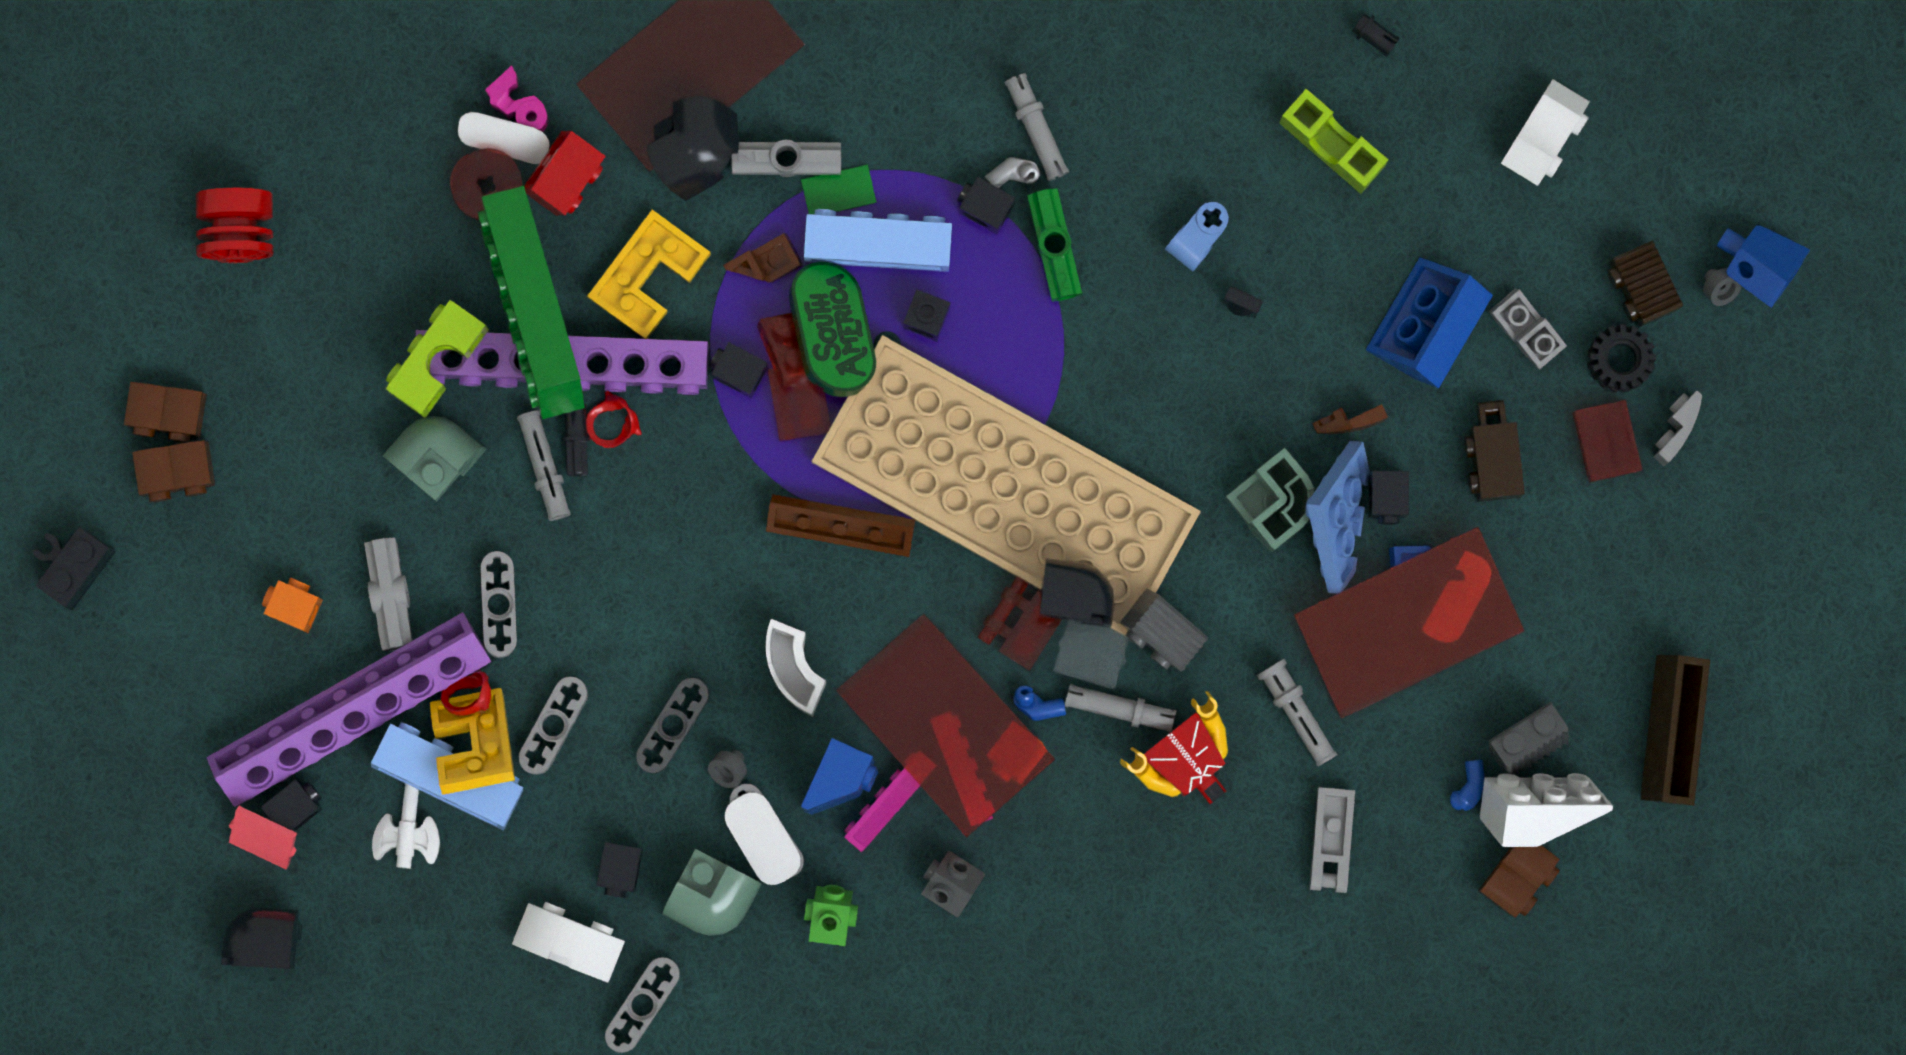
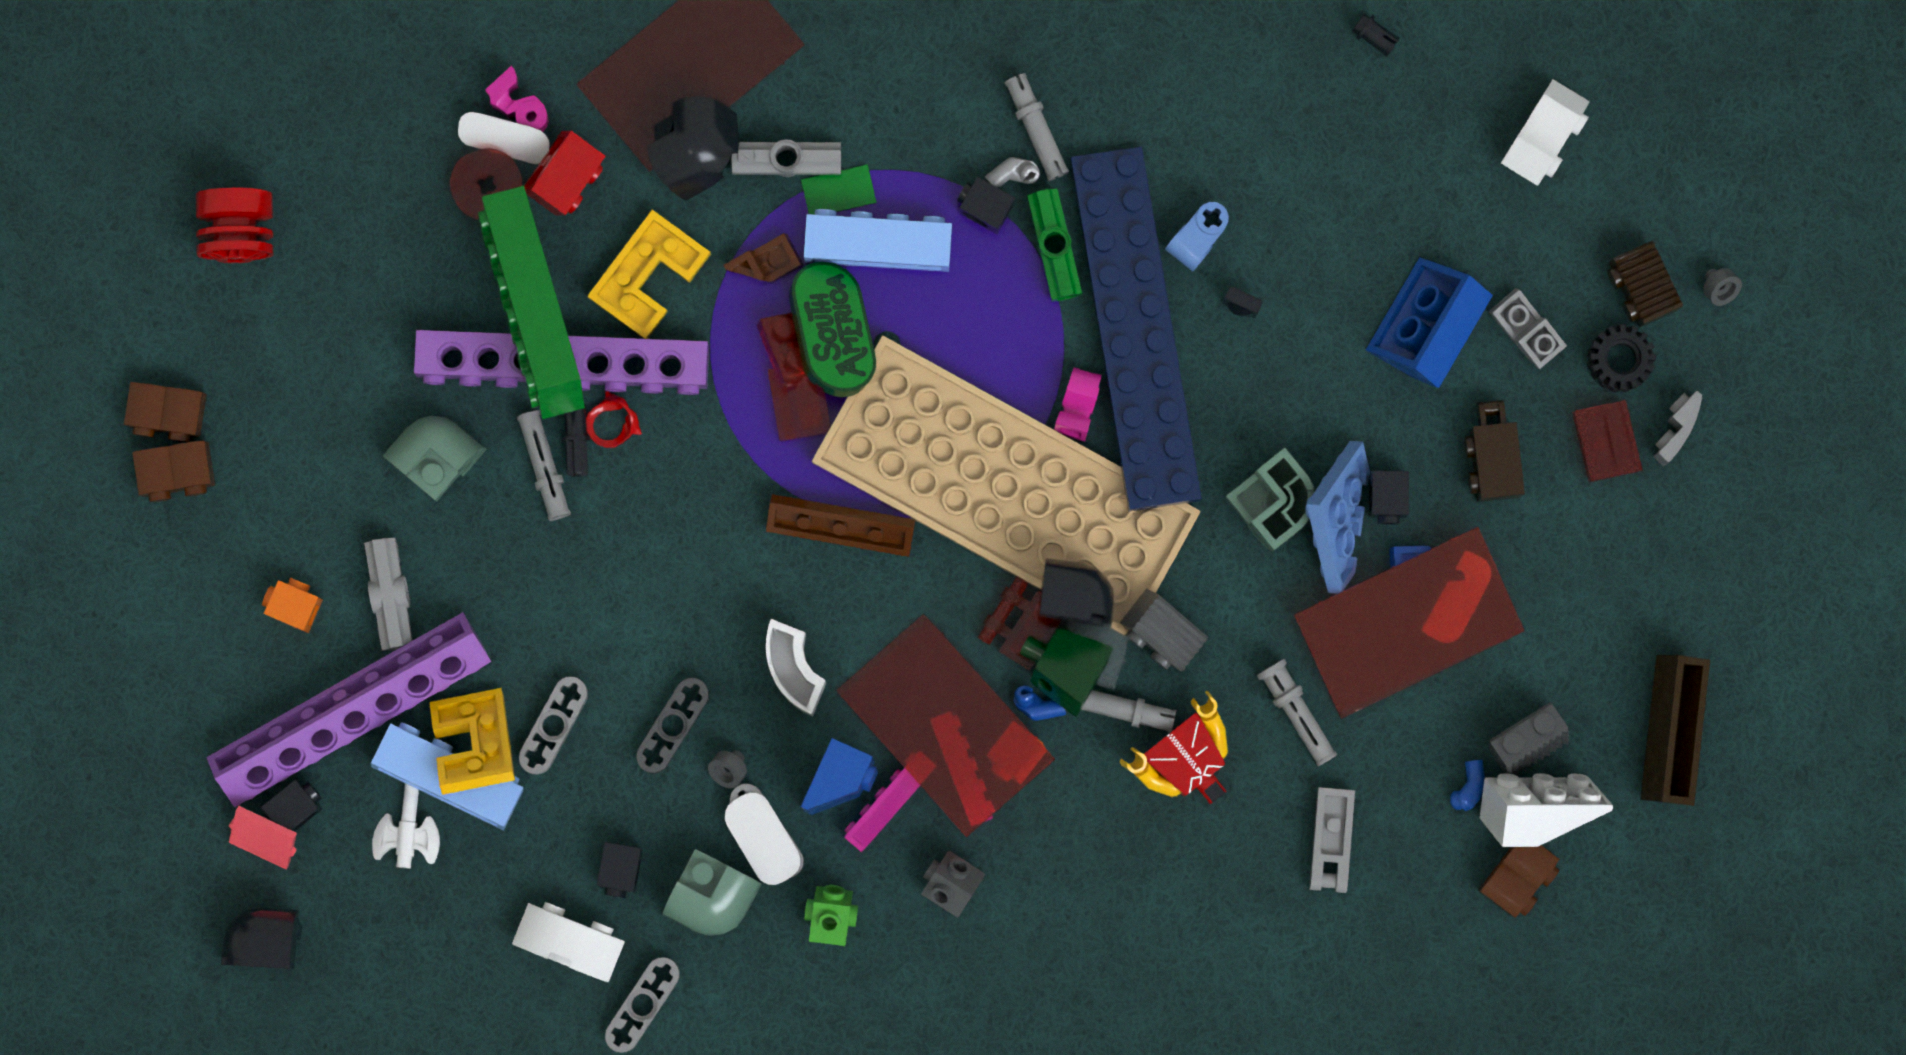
black brick [33,527,116,611] -> none
lime arch [386,300,489,418] -> none
red piece [441,670,491,716] -> none
light grey beam [480,551,517,658] -> none
black brick [709,342,768,399] -> none
black brick [903,289,951,342] -> none
lime arch [1279,89,1388,194] -> none
reddish brown slope [1312,404,1388,434] -> none
blue torso [1717,226,1810,308] -> none
none -> dark green torso [1019,629,1114,717]
none -> dark pink leg [1054,367,1102,442]
none -> dark blue plate [1070,147,1202,512]

